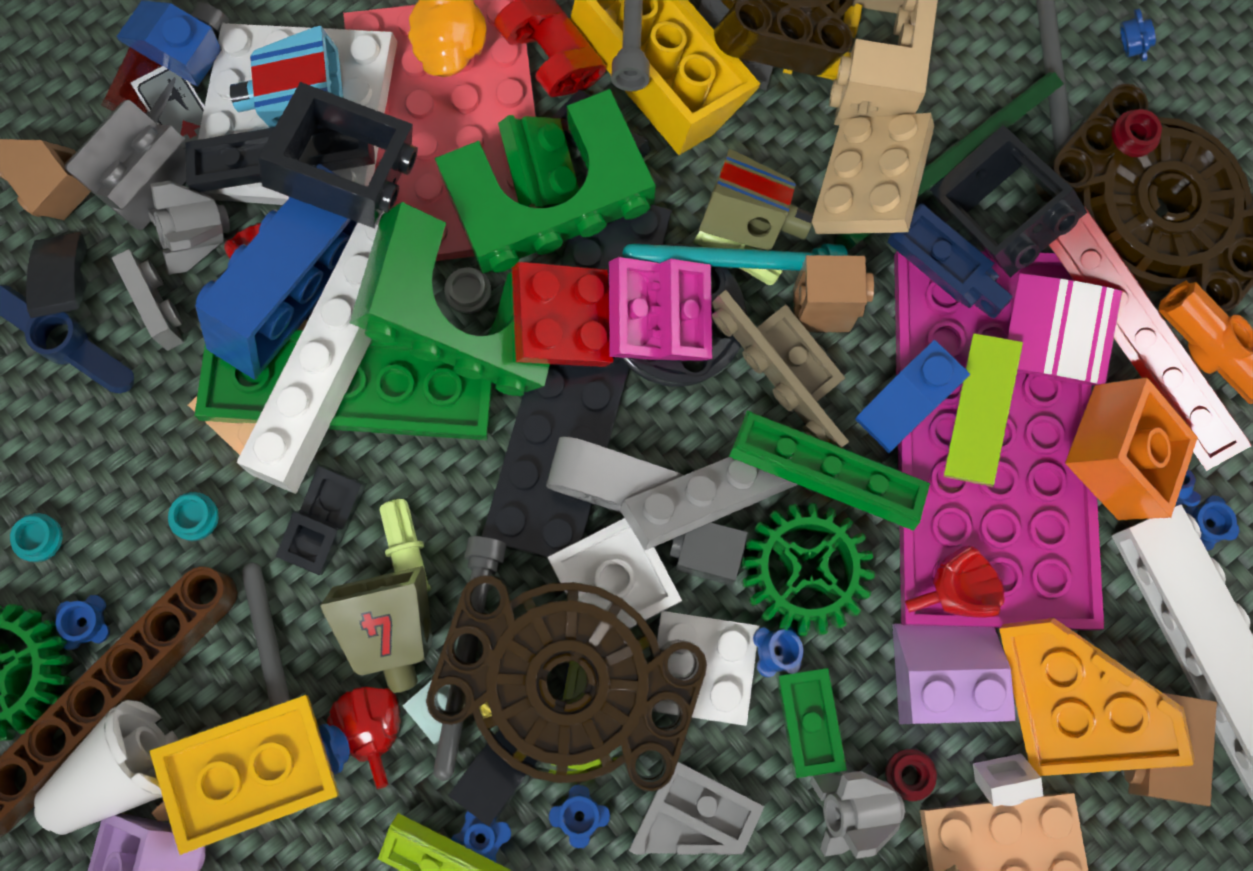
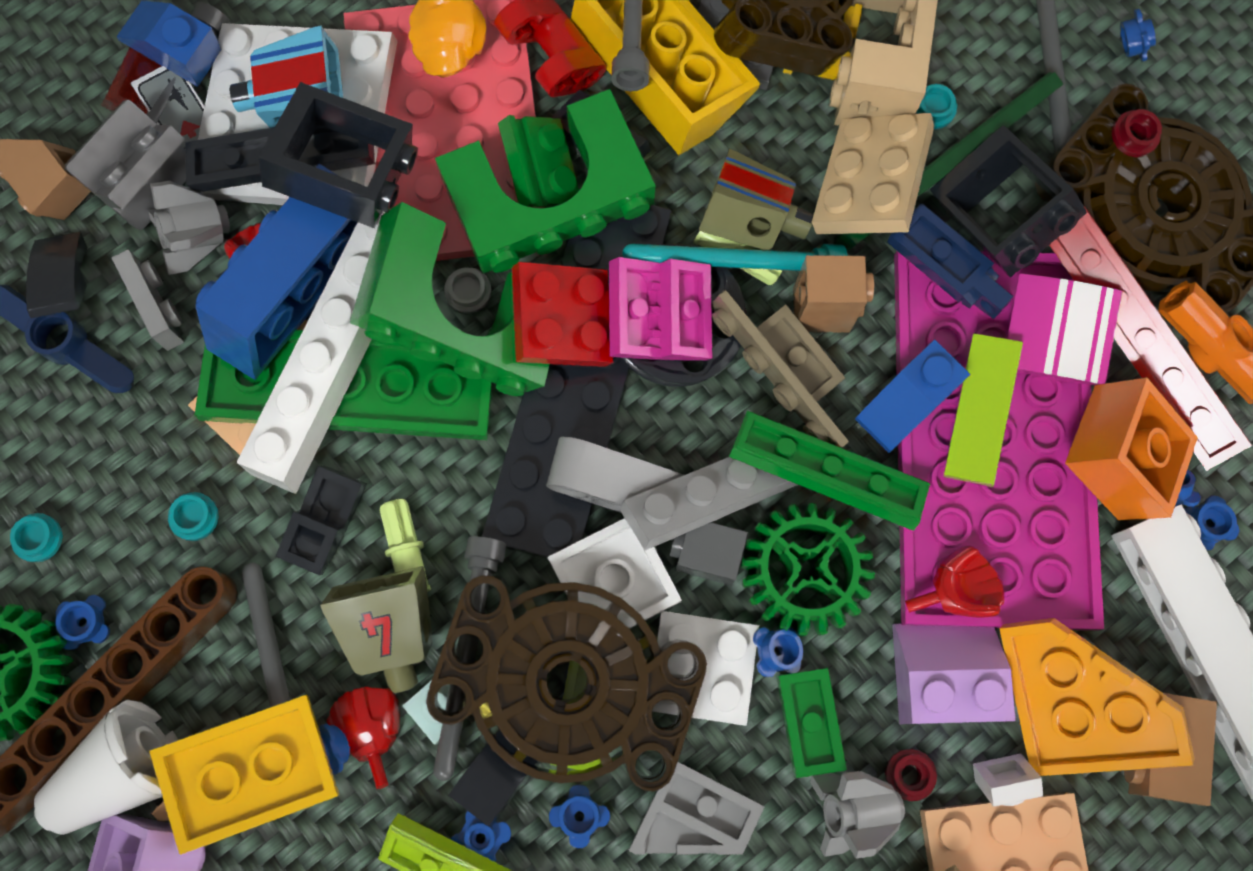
none -> teal plate [916,84,957,130]

